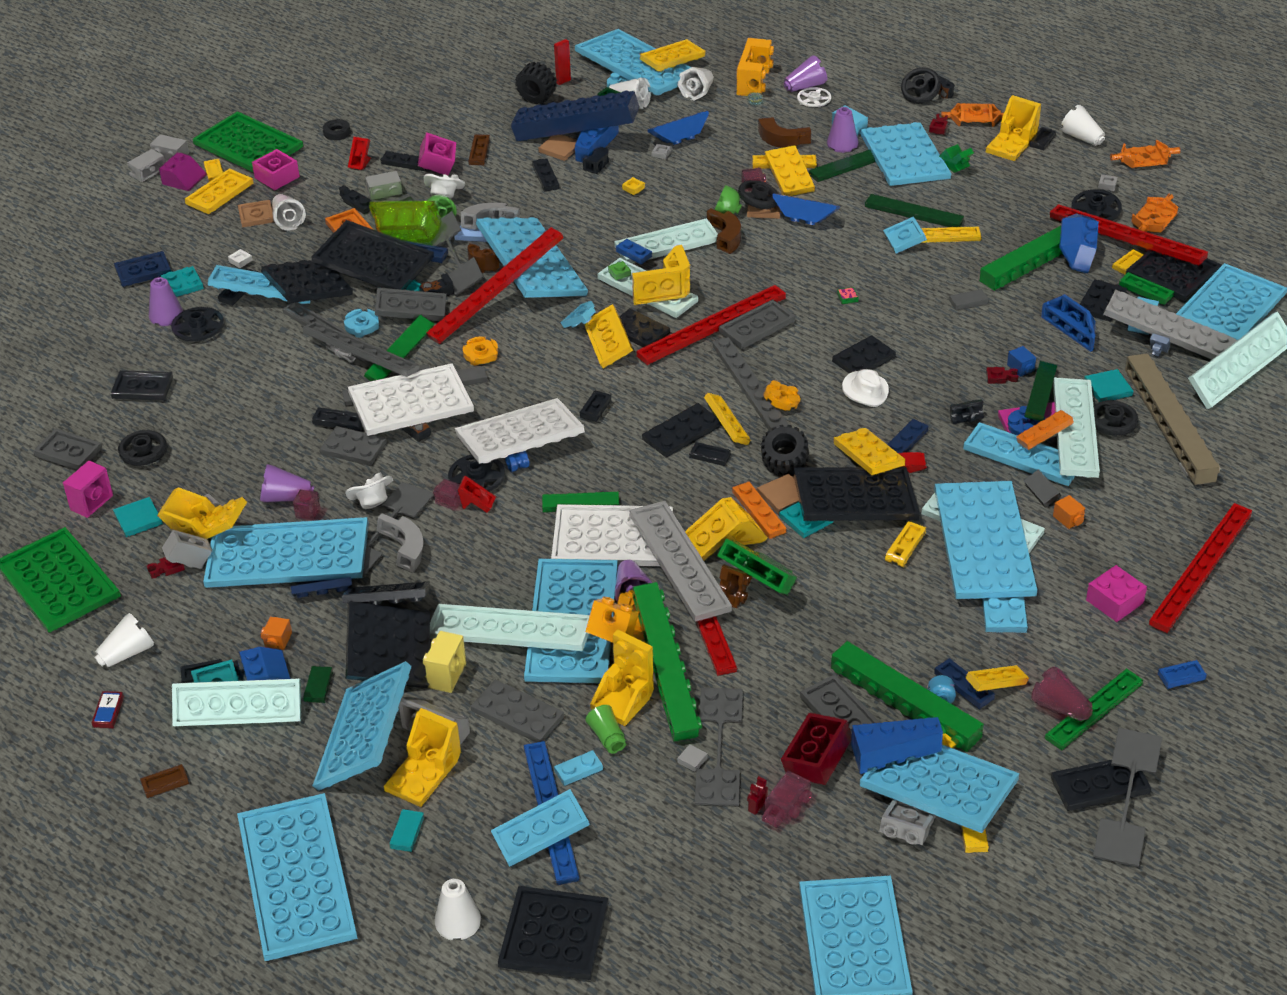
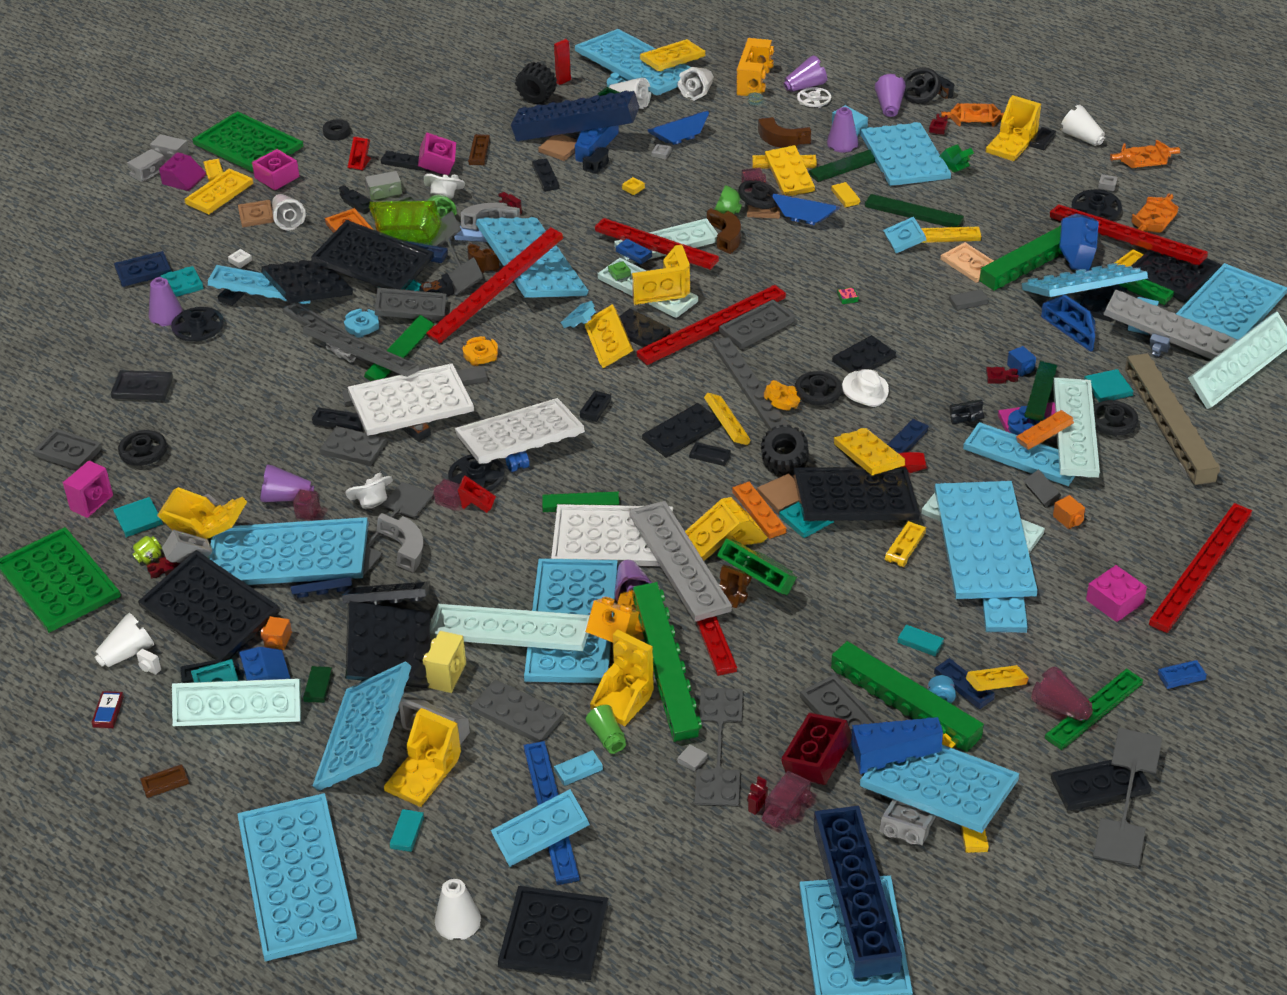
none -> lime head [132,536,162,565]
none -> white plate [137,649,161,675]
none -> black plate [138,550,281,661]
none -> dark red plate [498,192,522,214]
none -> red tile [595,218,719,270]
none -> black wheel [795,371,842,405]
none -> dark blue brick [813,806,902,979]
none -> yellow tile [831,182,860,207]
none -> medium lavender cone [875,74,906,117]
none -> teal tile [897,625,944,657]
none -> light nougat tile [940,242,994,283]
none -> medium azure plate [1022,263,1148,297]

